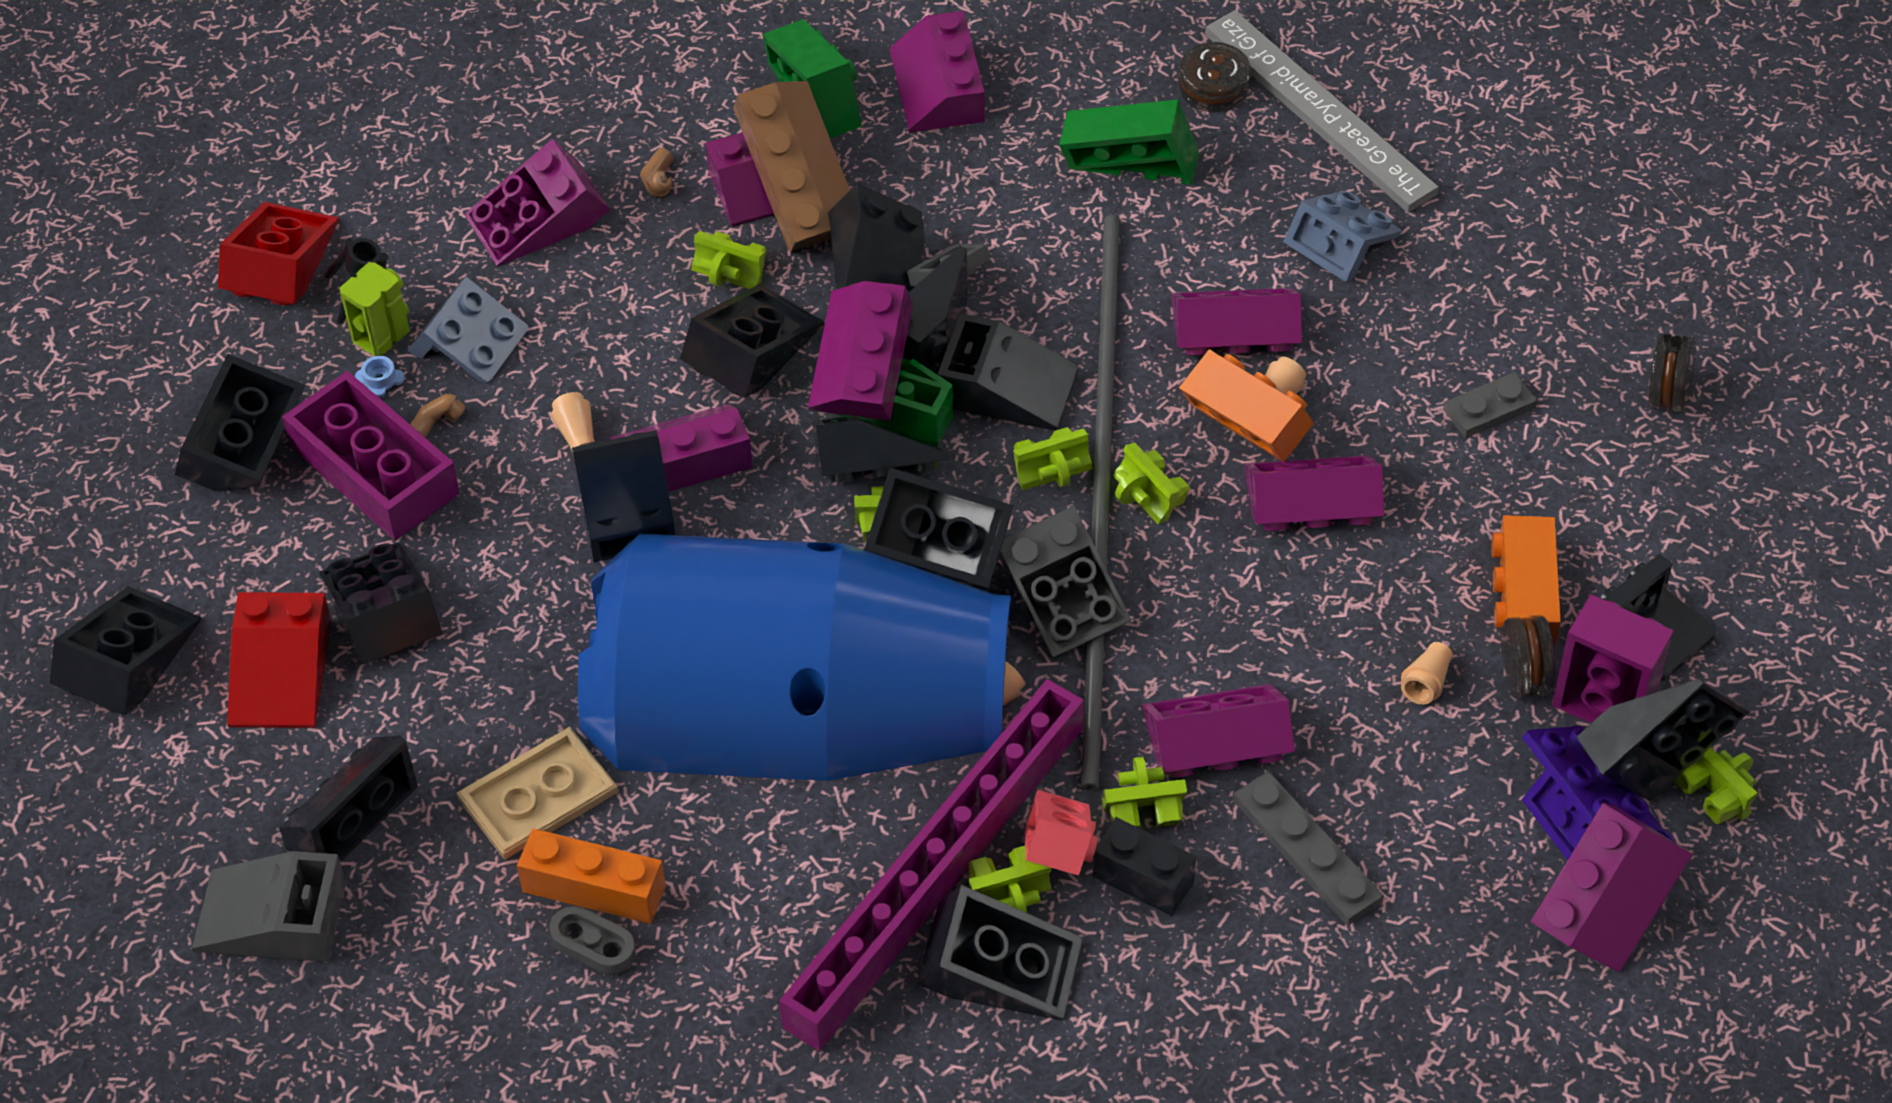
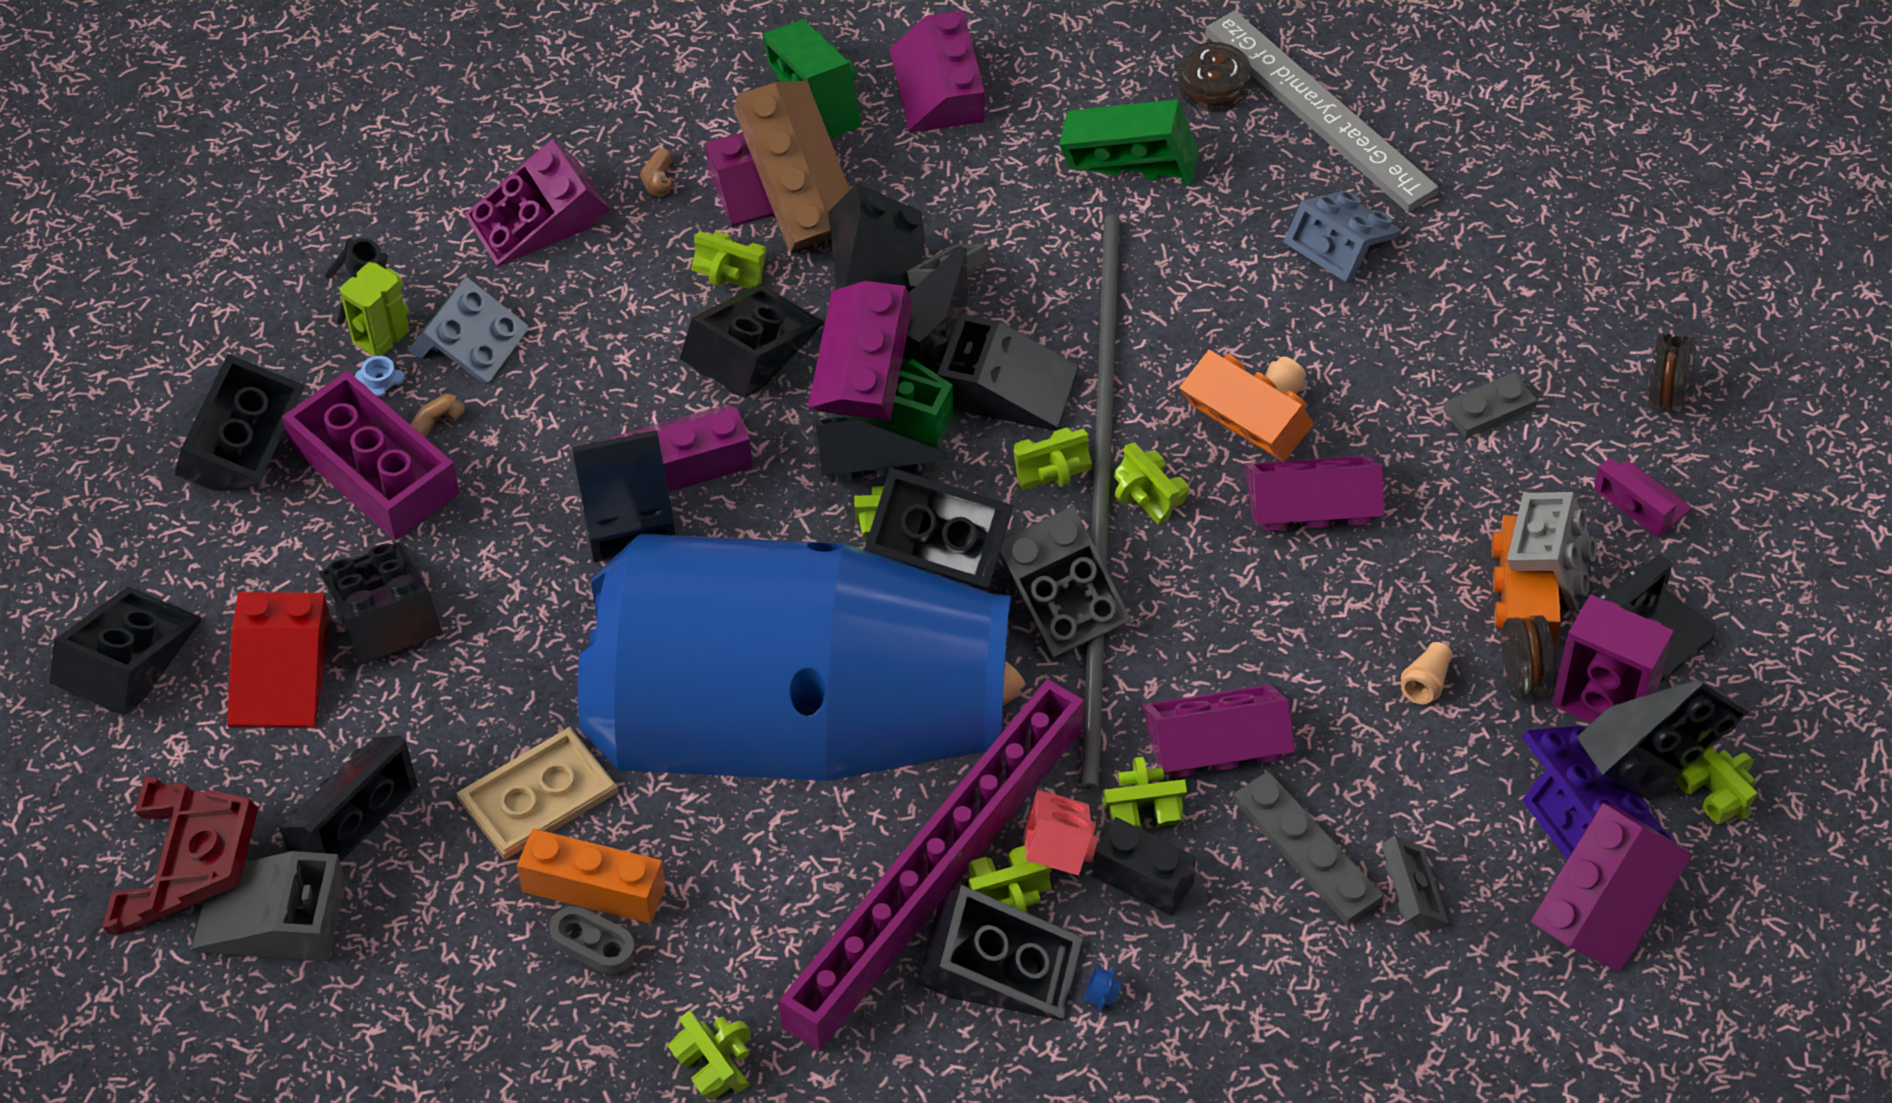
red slope [218,202,339,305] -> none
light nougat cone [551,392,595,454] -> none
magenta slope [1171,288,1302,355] -> none
none -> dark red wing [102,777,259,935]
none -> lime hips [667,1010,751,1101]
none -> blue plate [1084,967,1122,1011]
none -> dark grey plate [1381,835,1449,931]
none -> light grey bracket [1507,492,1597,612]
none -> magenta panel [1594,457,1691,538]

